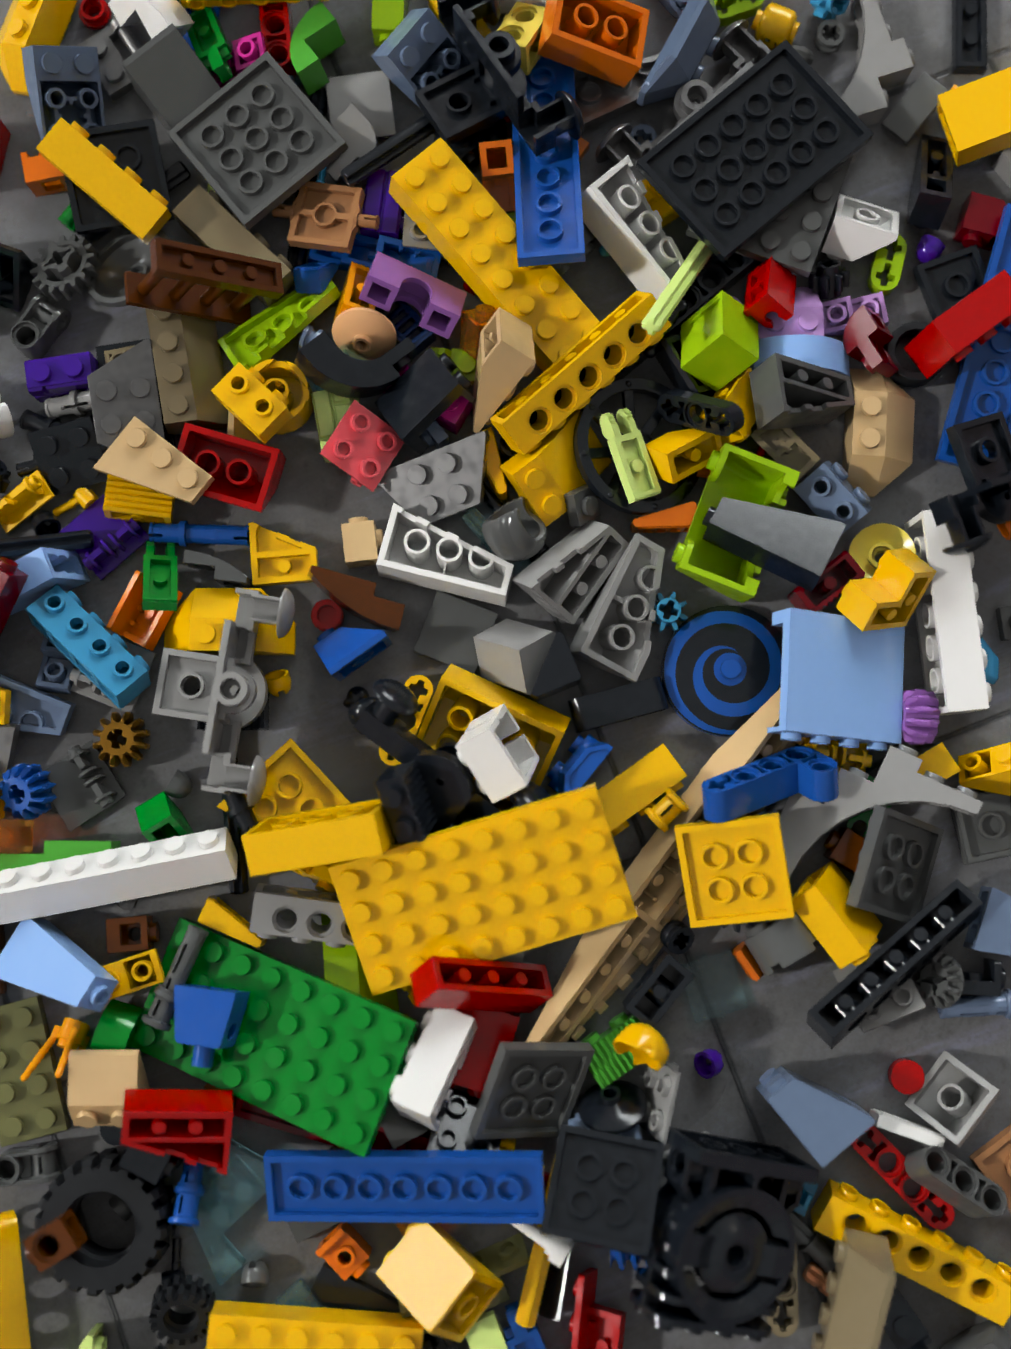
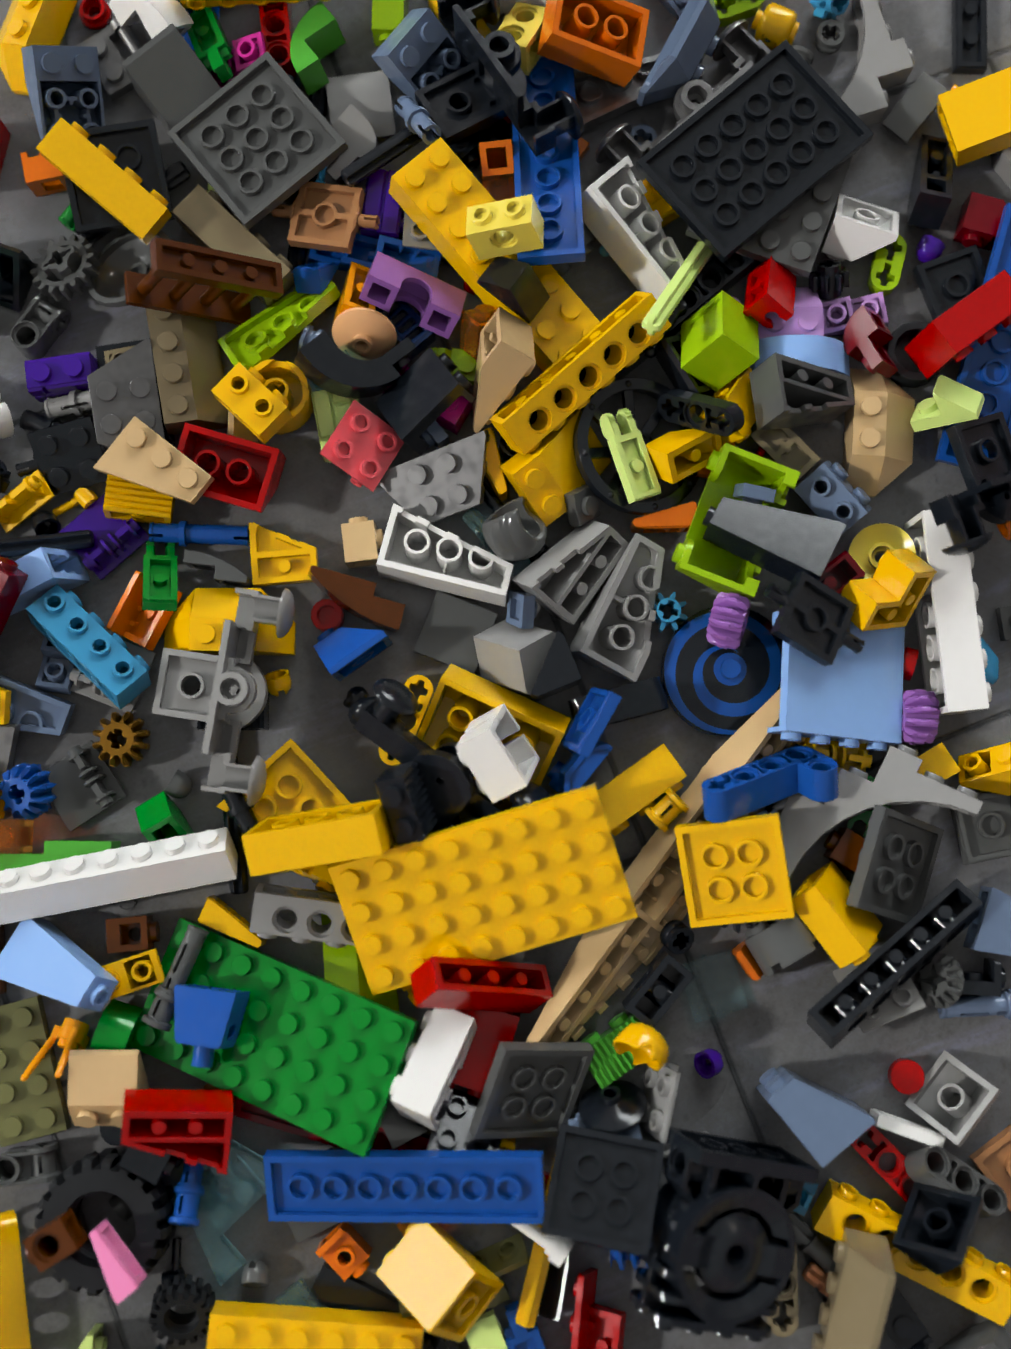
none -> bright pink slope [89,1219,147,1305]
none -> sand blue pin [395,95,441,145]
none -> light yellow brick [466,194,544,260]
none -> black slope [477,256,550,324]
none -> sand blue plate [506,590,537,629]
none -> blue tile [561,687,622,758]
none -> medium lavender gear [706,591,751,650]
none -> sand blue plate [733,483,776,505]
none -> black plate [764,571,865,666]
none -> black slope [892,1182,984,1275]
none -> red tile [903,647,919,681]
none -> yellowish green slope [910,375,985,432]

